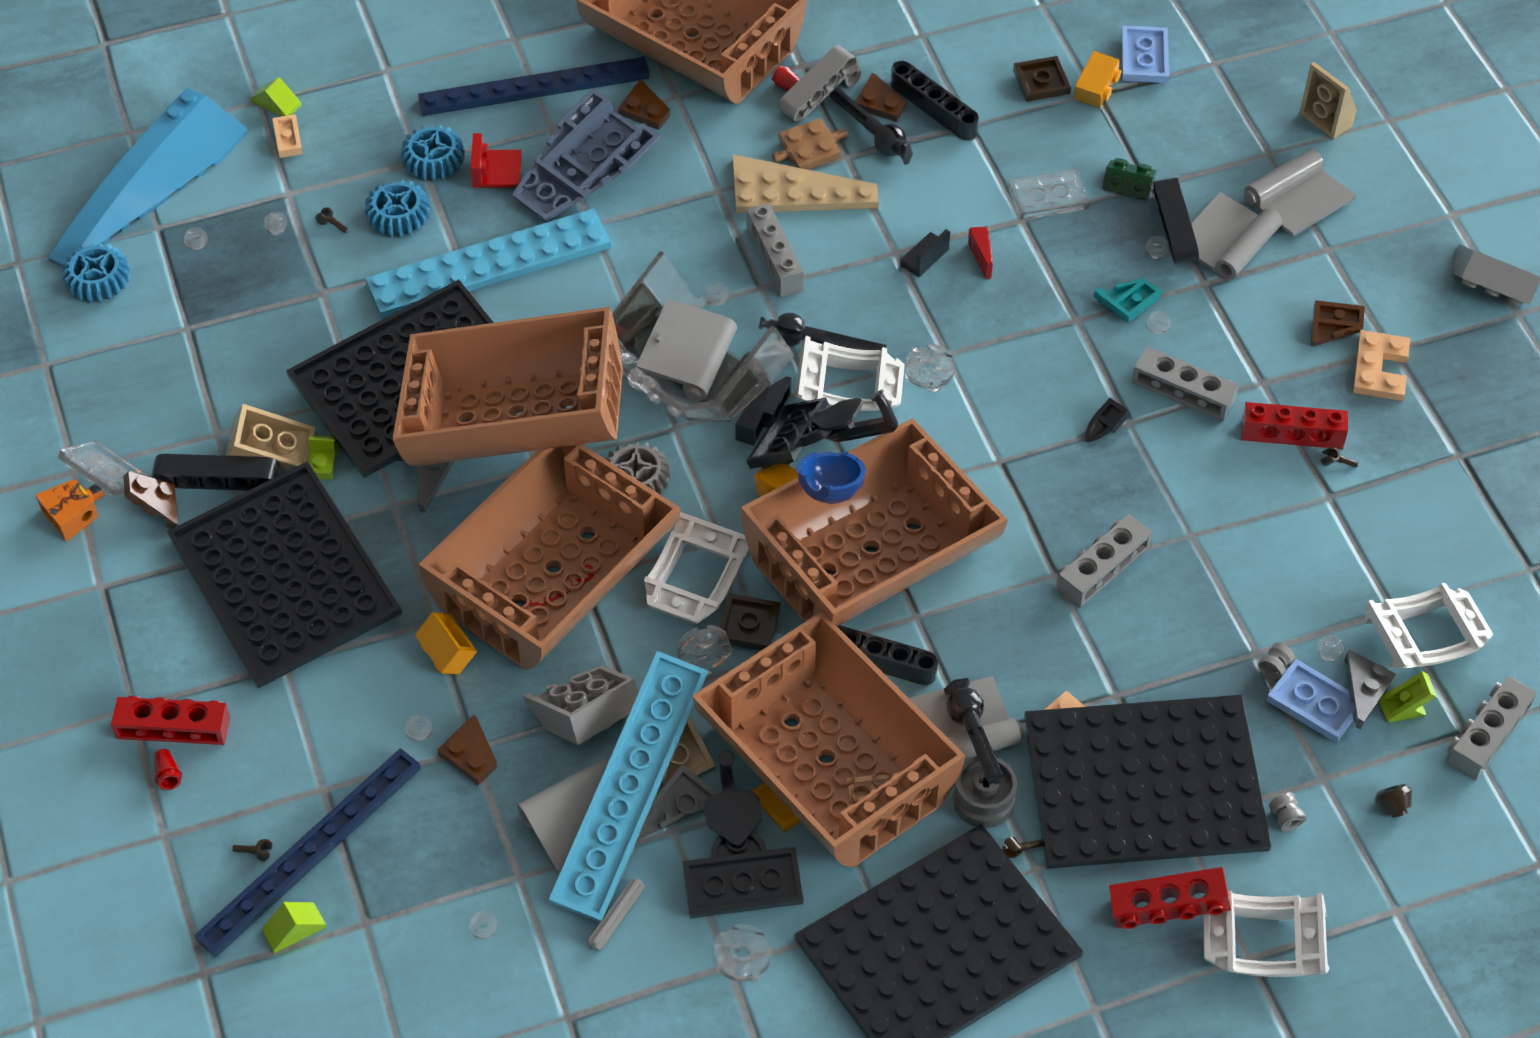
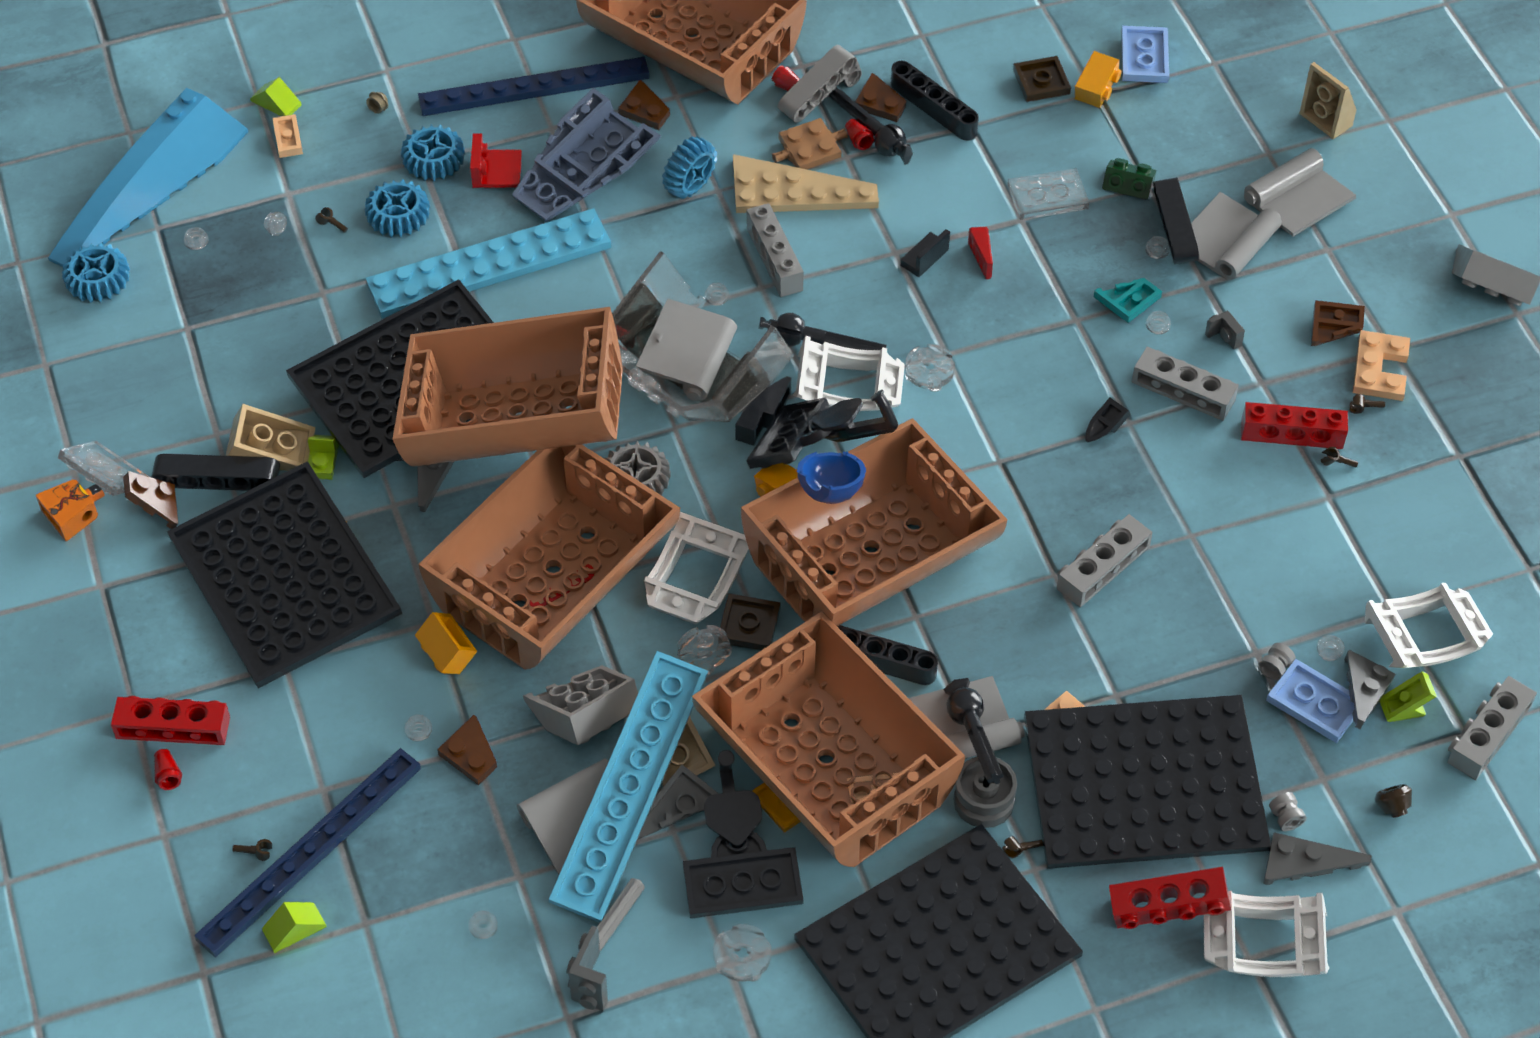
none -> dark tan plate [366,91,388,113]
none -> dark grey bracket [566,926,608,1011]
none -> dark azure gear [662,136,717,199]
none -> red cone [845,119,874,150]
none -> dark grey bracket [1205,310,1245,349]
none -> dark grey wing [1263,832,1372,885]
none -> dark brown hand [1349,394,1385,414]

